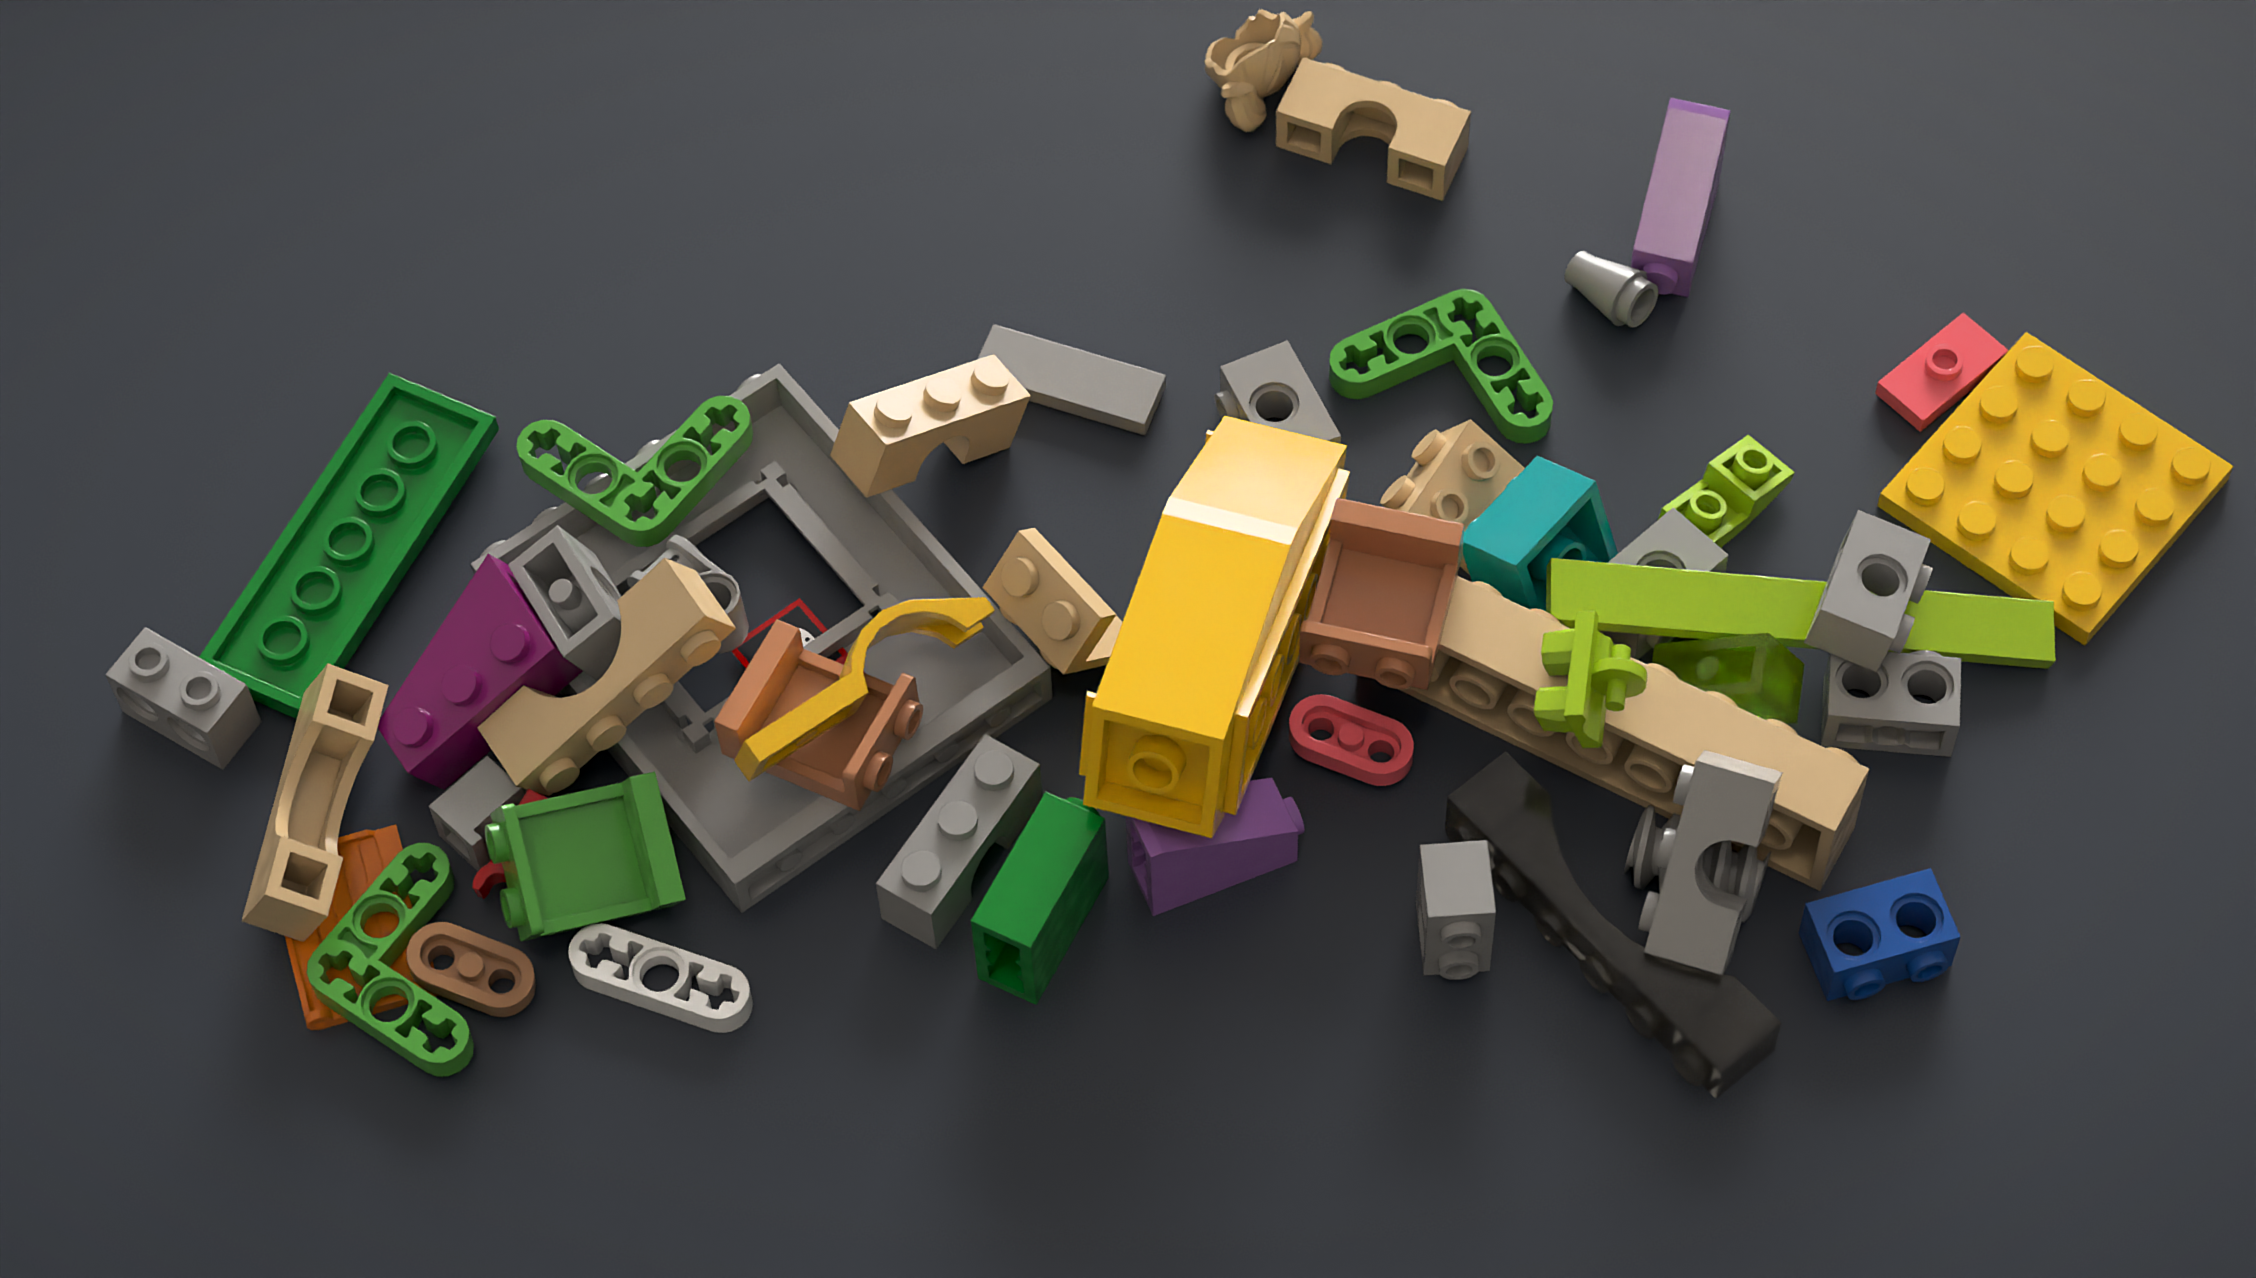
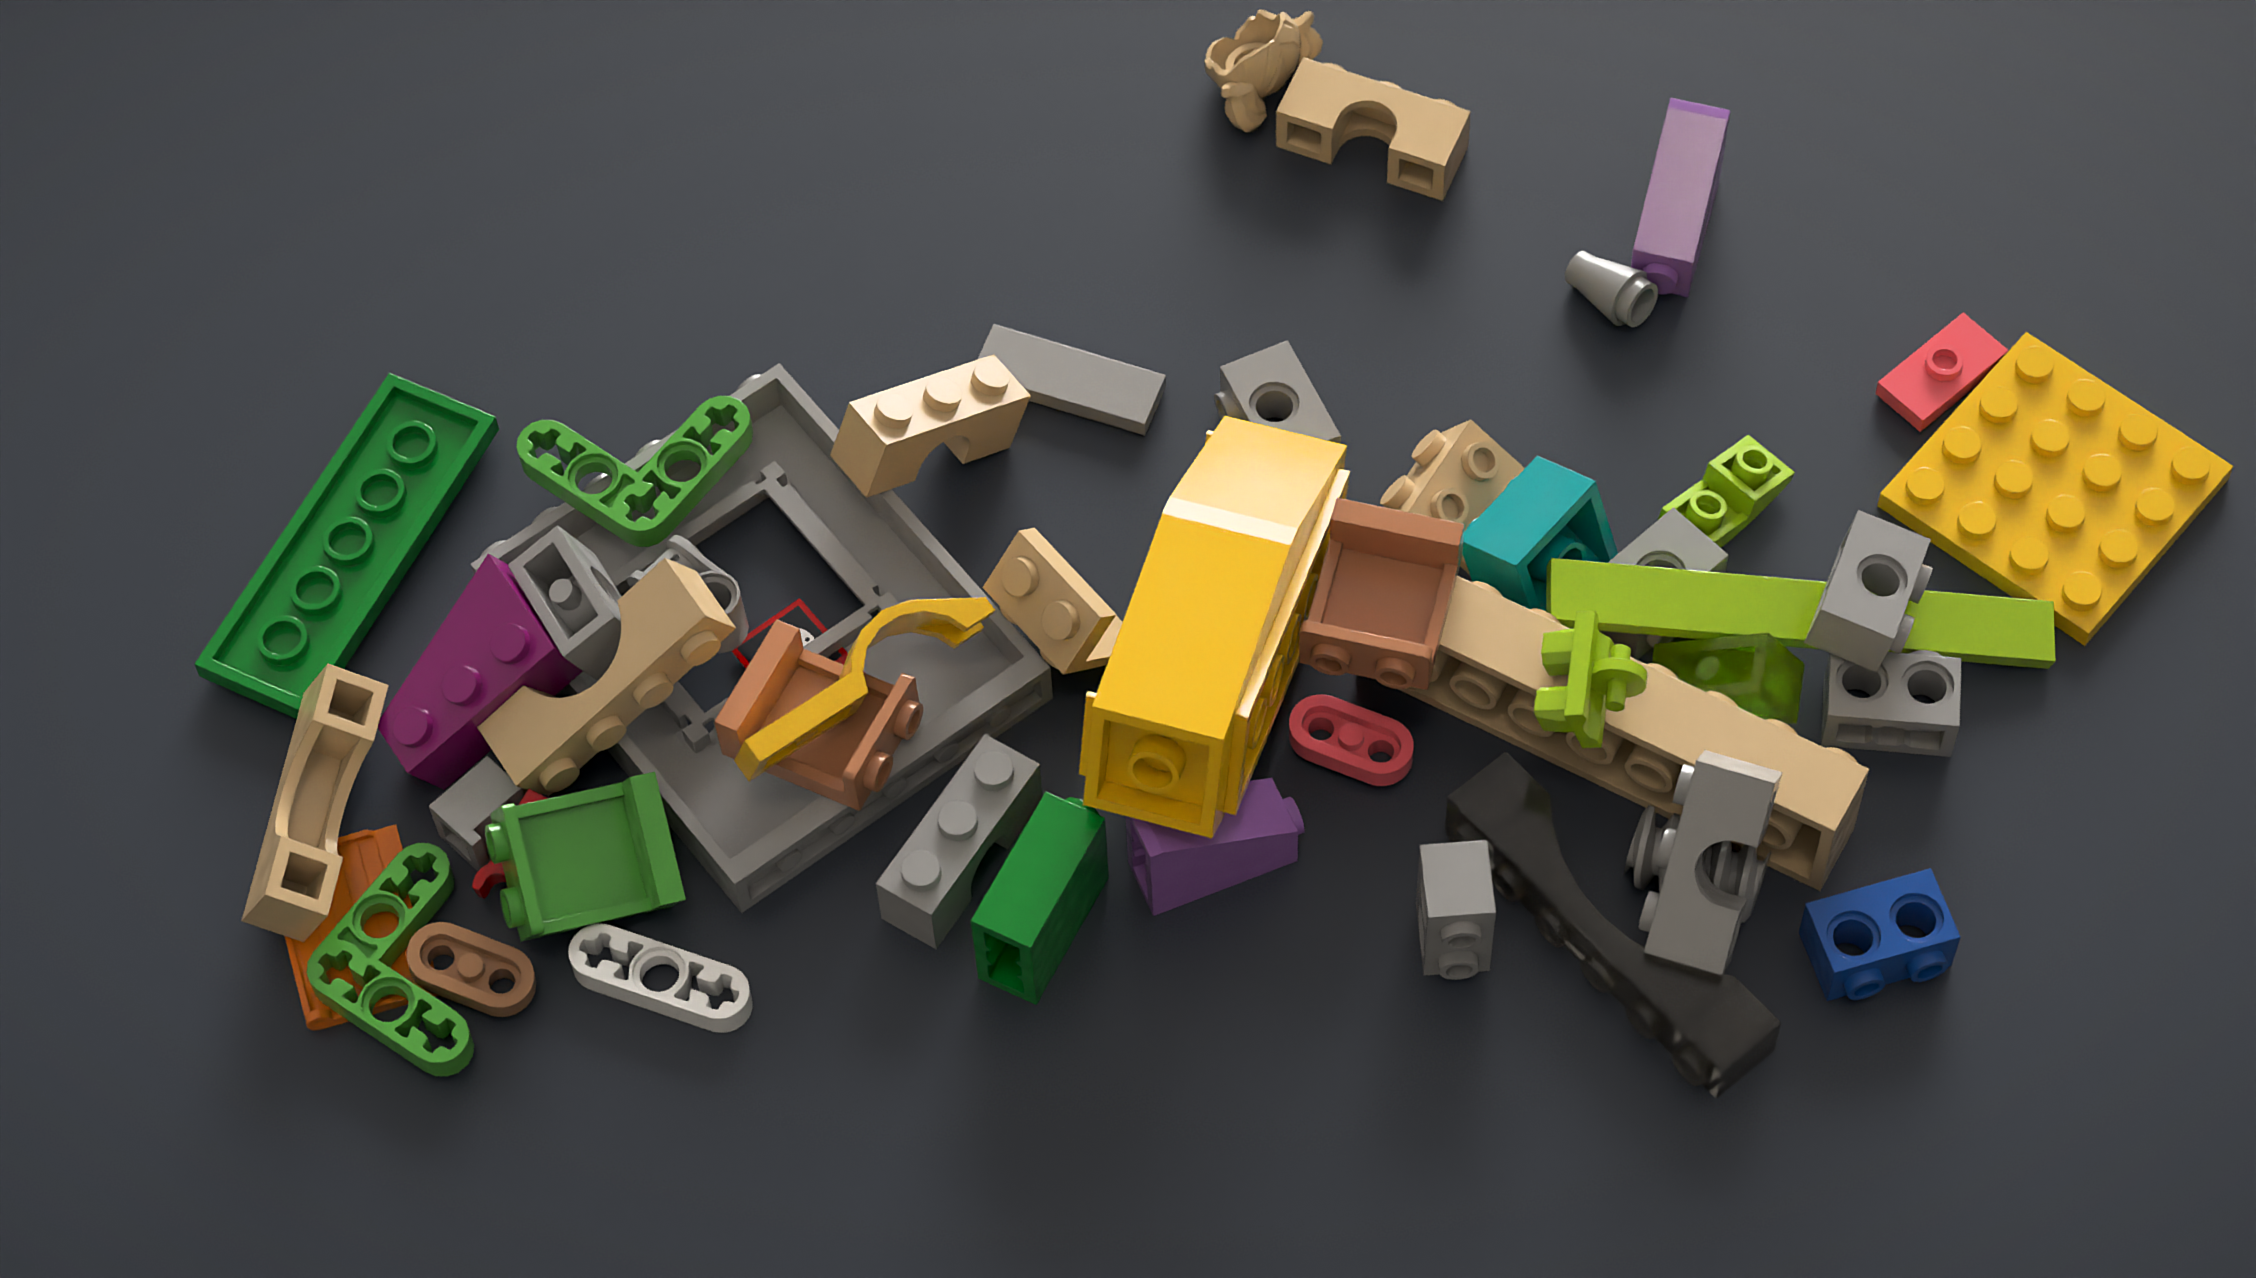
light grey brick [105,627,262,770] -> none
bright green beam [1329,289,1553,444] -> none

